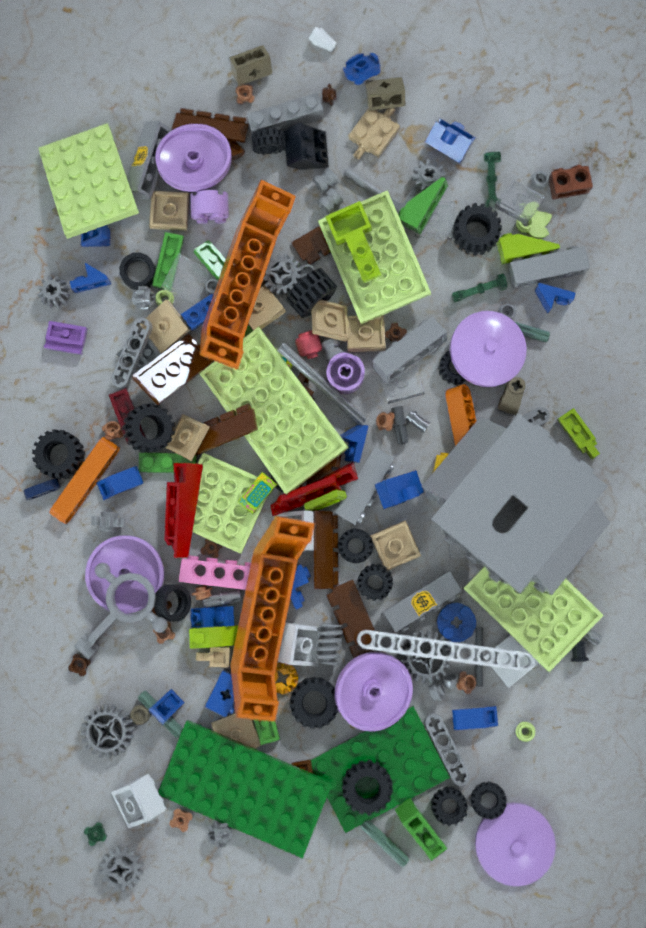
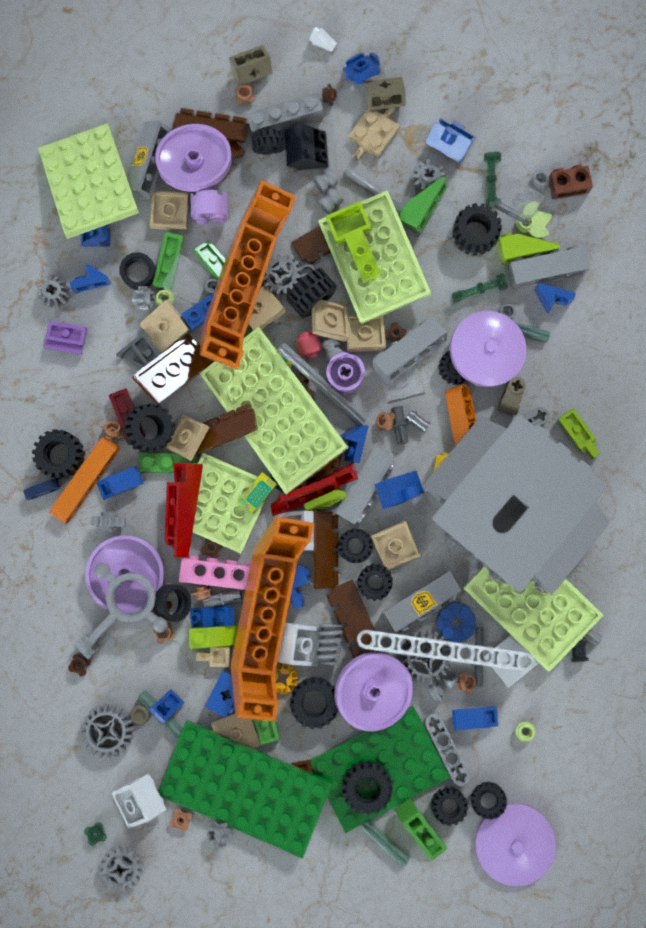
light grey beam [111,317,153,388] -> none

